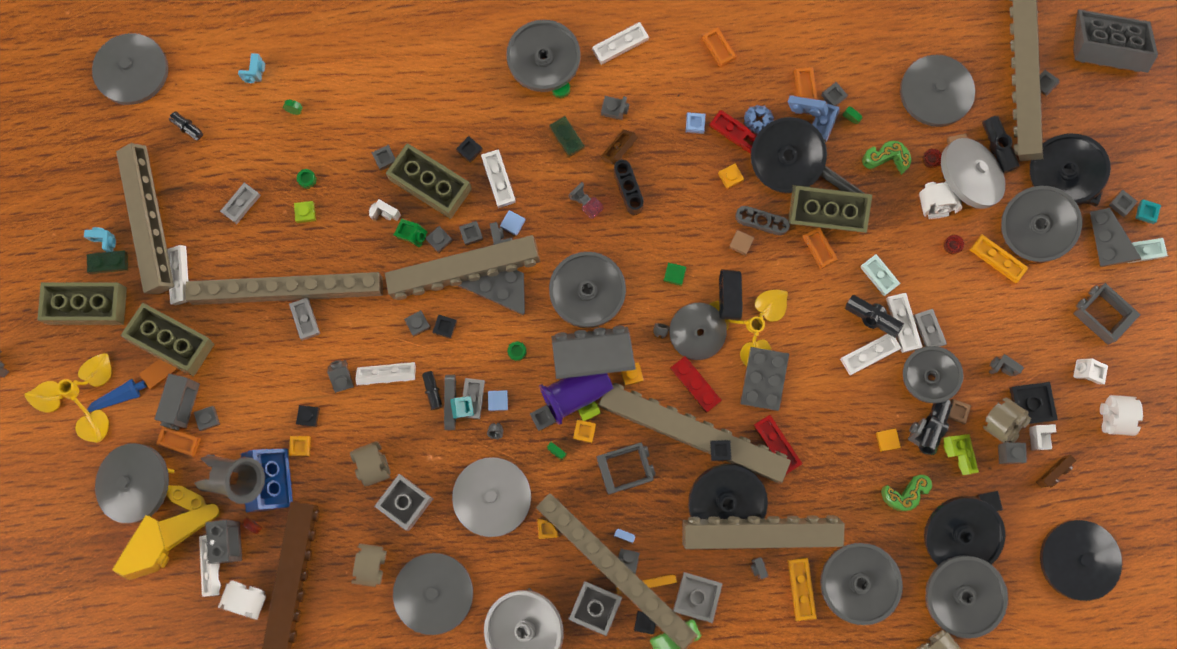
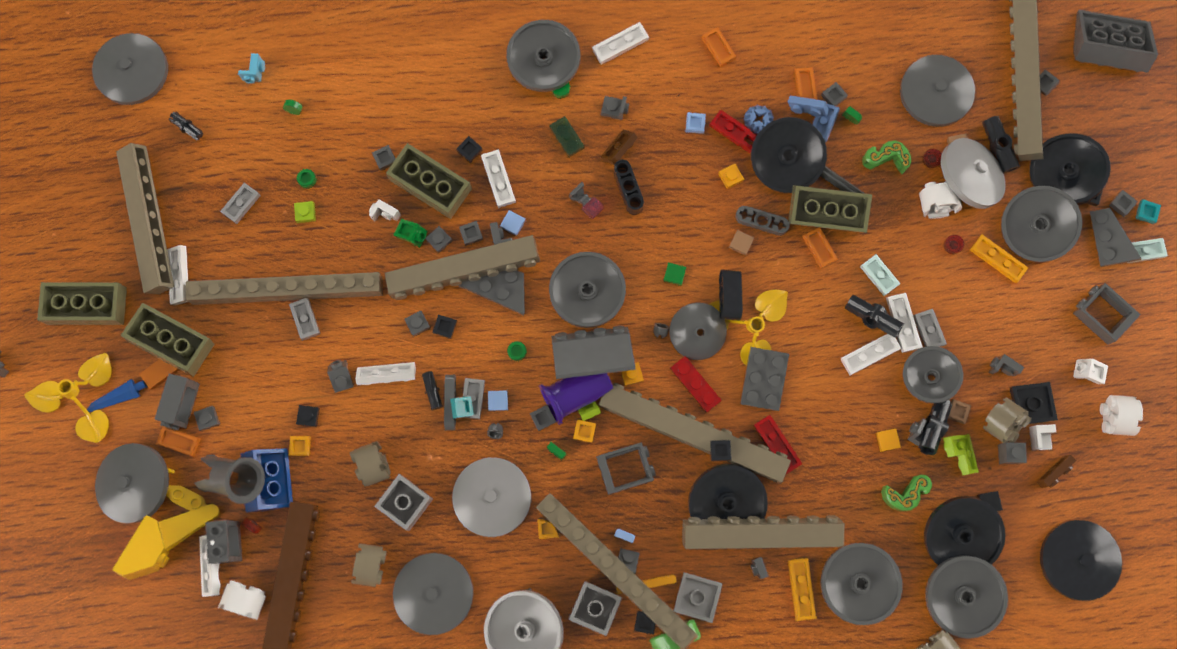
medium azure bracket [84,227,116,253] -> none
clear green plate [87,250,128,274] -> none

